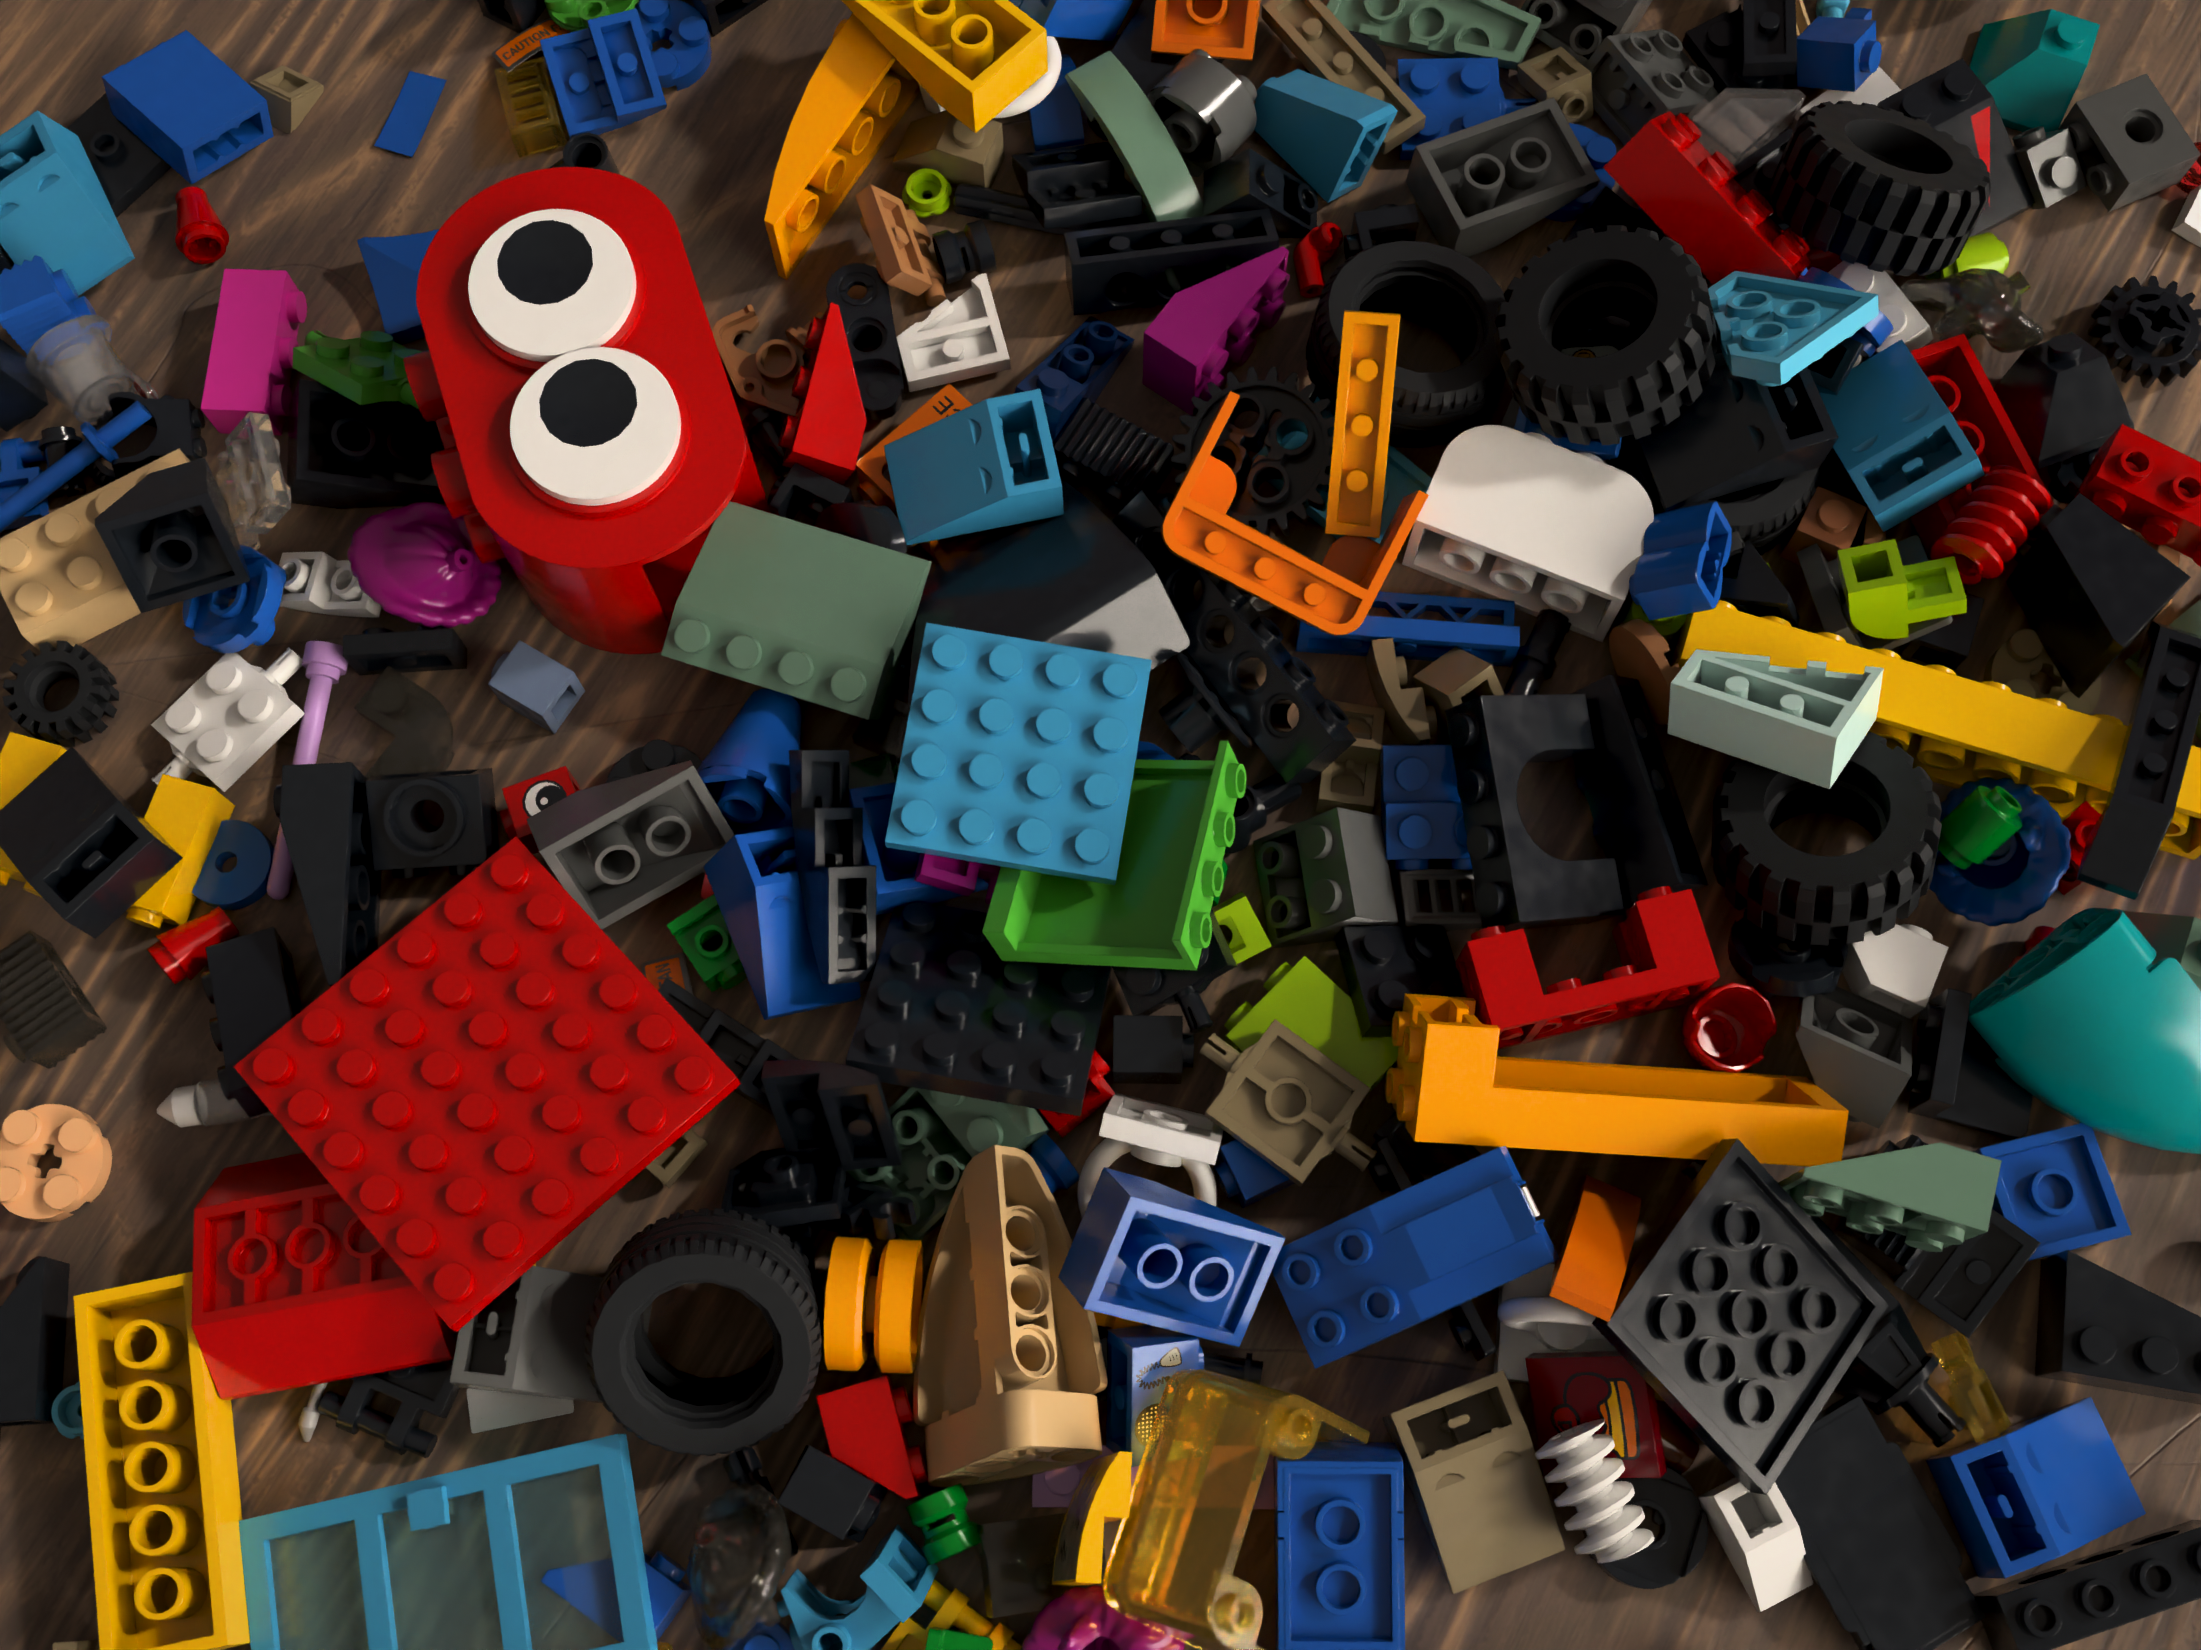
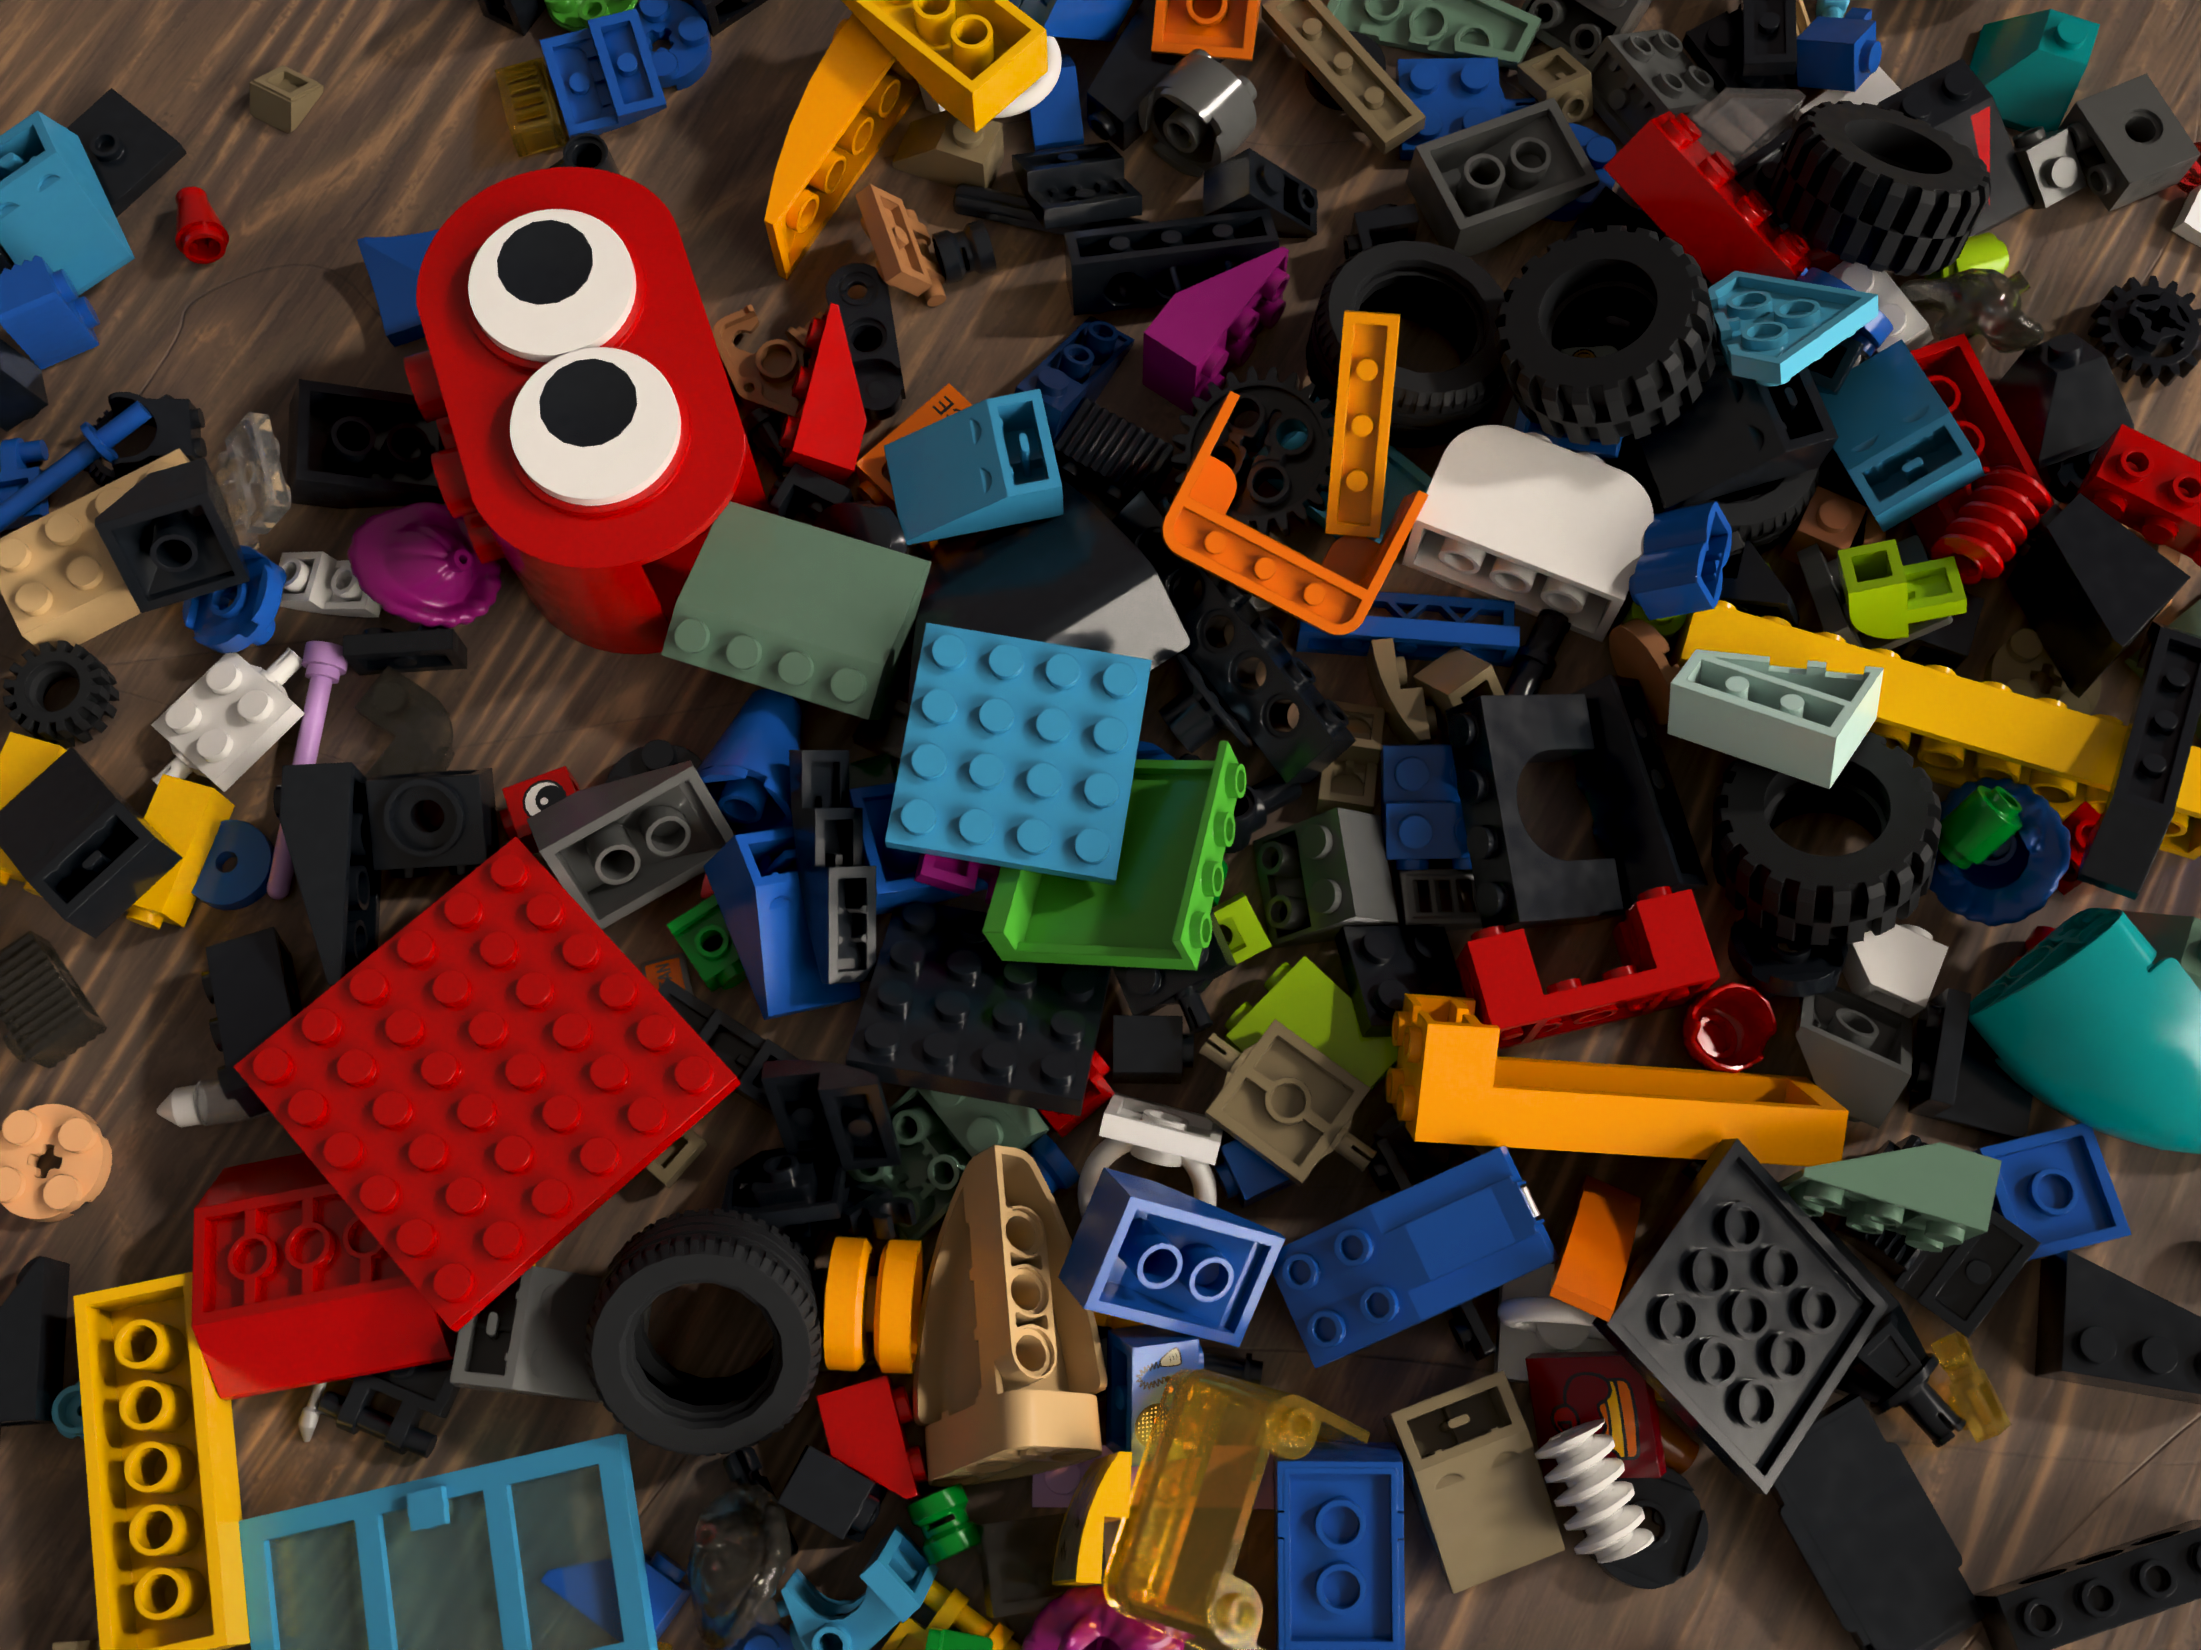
clear hat [26,315,159,423] -> none
black pin [37,426,86,497] -> none
blue brick [102,30,274,185] -> none
red cone [147,906,239,985] -> none
dark pink brick [200,269,307,436] -> none
bright green plate [292,330,422,409] -> none
blue sticker [374,71,447,157] -> none
white sticker [466,1388,574,1434] -> none
sand blue brick [488,640,585,734] -> none
orange sticker [492,18,572,72] -> none
white wing [896,273,1011,392] -> none
lime plate [902,168,952,218] -> none
sand green slope [1065,50,1203,222] -> none
dark azure slope [1254,69,1398,203] -> none
red arm [1293,222,1343,298] -> none
white slope [1697,1477,1813,1612] -> none
blue slope [1926,1397,2146,1579] -> none

